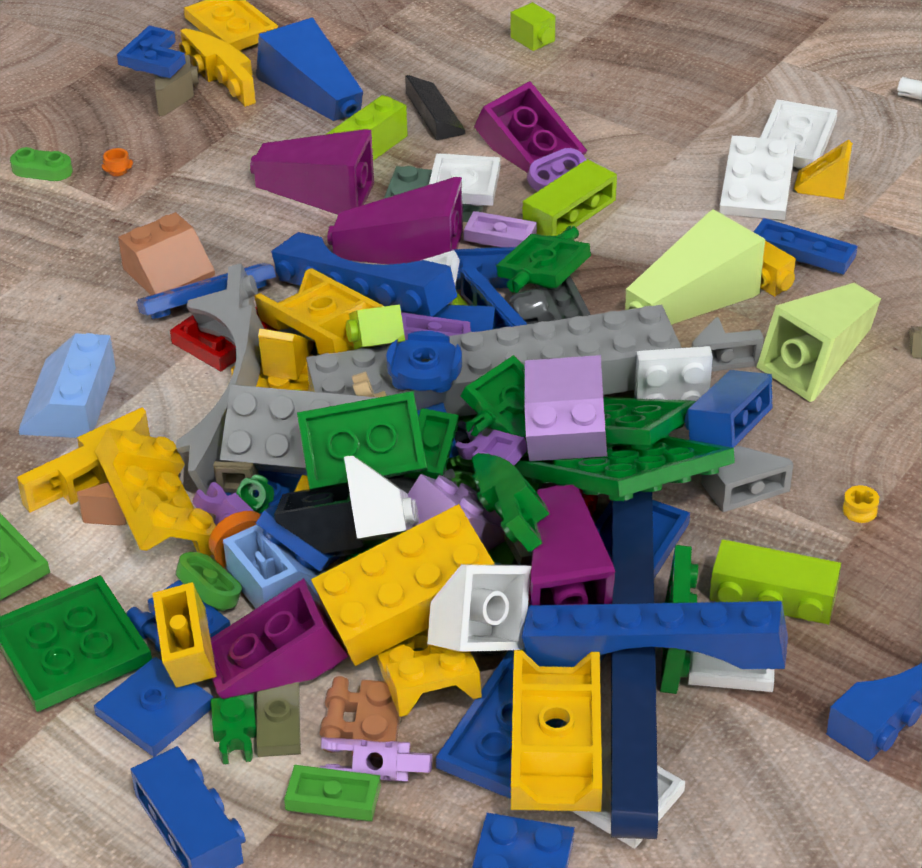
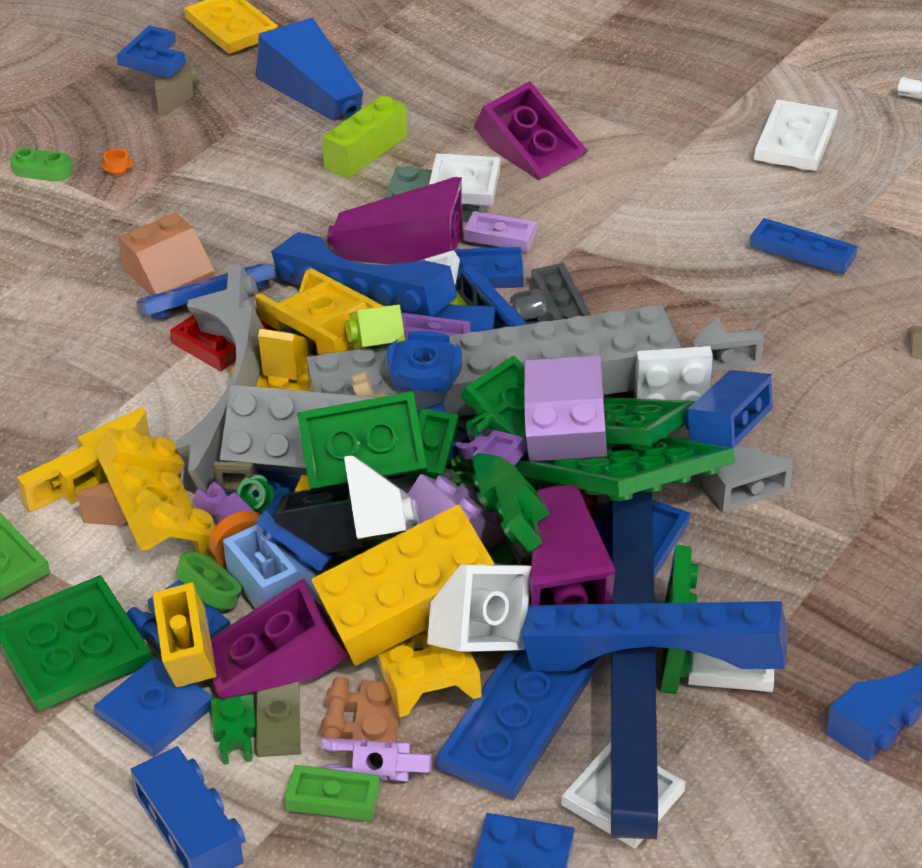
light blue slope [19,333,116,438] -> none
yellow slope [179,28,256,107] -> none
magenta slope [250,129,374,215] -> none
black slope [405,75,465,140] -> none
green plate [496,226,591,293] -> none
lime brick [511,2,556,51] -> none
yellow piece [511,650,602,812] -> none
lime brick [522,159,617,236] -> none
medium lavender plate [527,148,586,191] -> none
yellowish green slope [625,209,765,325] -> none
lime brick [709,539,841,625] -> none
white plate [720,135,796,220] -> none
yellowish green slope [757,283,881,402] -> none
yellow brick [760,241,796,297] -> none
yellow slope [794,139,853,200] -> none
yellow bush [843,485,880,523] -> none

